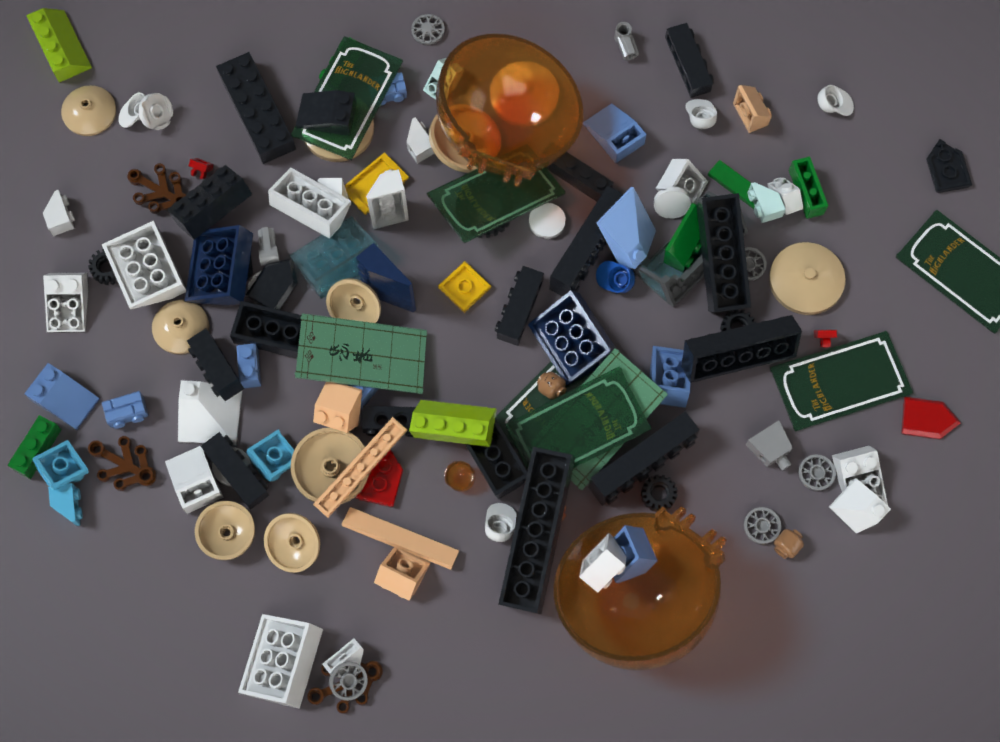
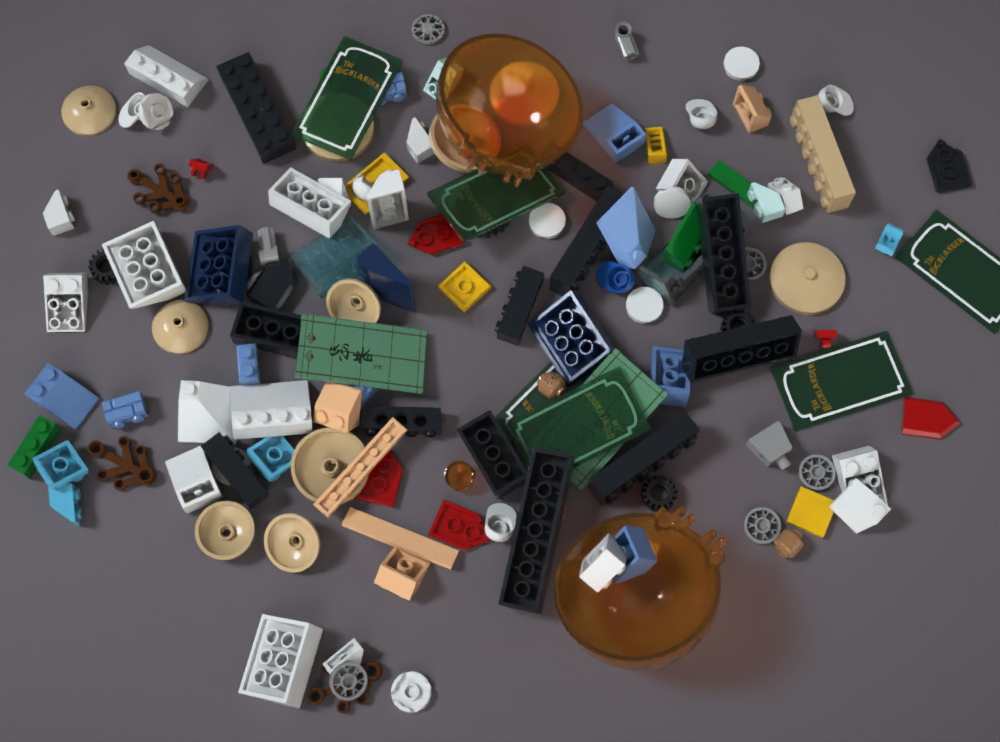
lime slope [26,8,92,83] -> none
black brick [167,165,252,240] -> none
black brick [187,328,245,401] -> none
black slope [295,90,357,136] -> none
lime slope [409,400,497,447] -> none
black brick [665,23,714,98] -> none
green brick [788,156,828,219] -> none
none -> white slope [124,45,208,108]
none -> white slope [230,380,312,440]
none -> white hair [352,173,373,201]
none -> white tile [391,671,432,713]
none -> red tile [407,210,466,255]
none -> red tile [428,500,490,551]
none -> white tile [626,287,663,324]
none -> yellow slope [645,127,667,165]
none -> white tile [723,46,760,81]
none -> yellow tile [786,486,834,538]
none -> tan brick [790,95,856,213]
none -> medium azure bracket [875,223,904,256]

